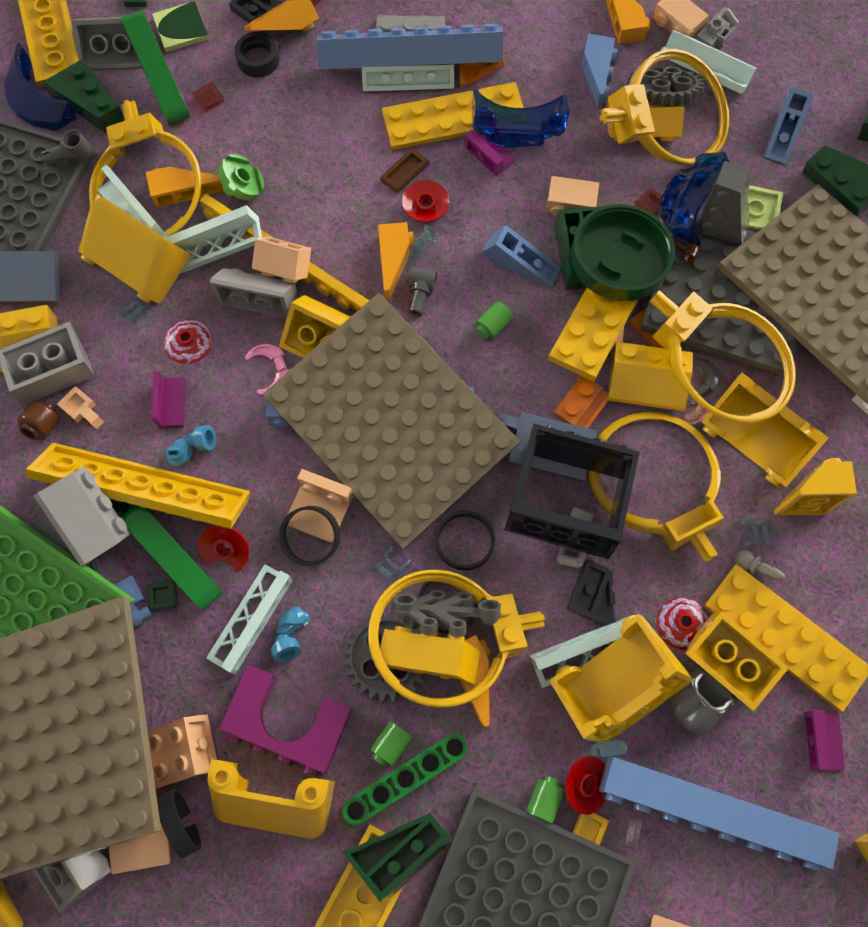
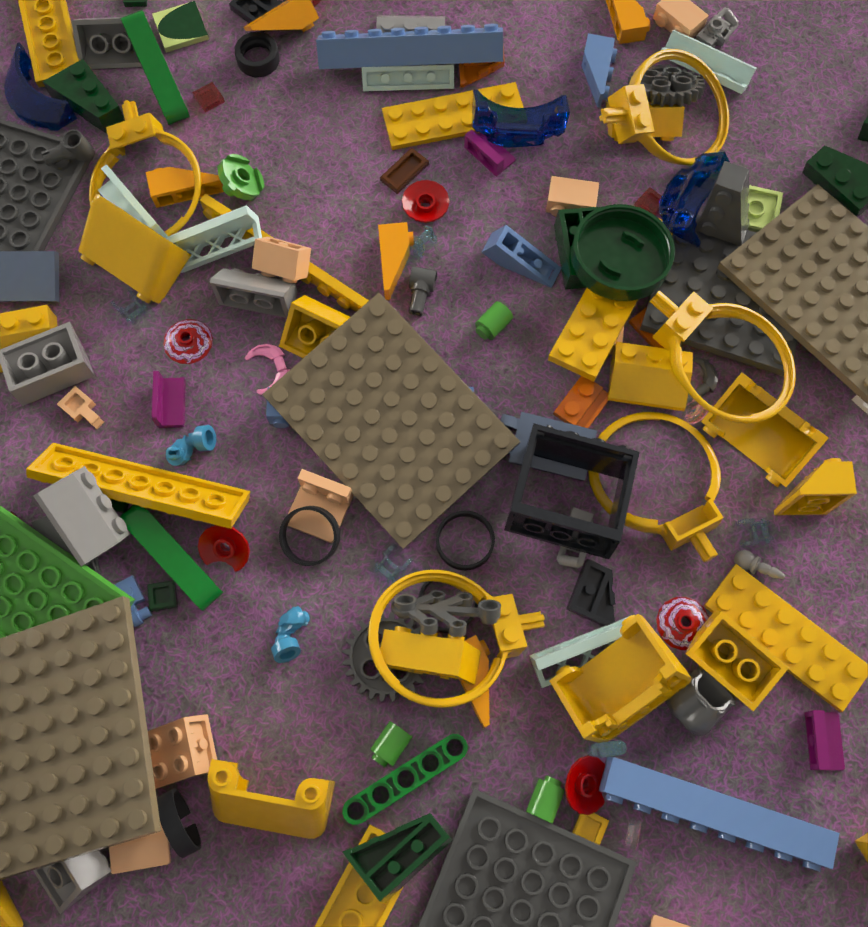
reddish brown head [18,402,59,440] -> none
light aqua fence [206,564,293,675] -> none
magenta arch [219,665,353,777] -> none
reddish brown hand [673,239,698,263] -> none
medium blue slope [764,87,814,164] -> none

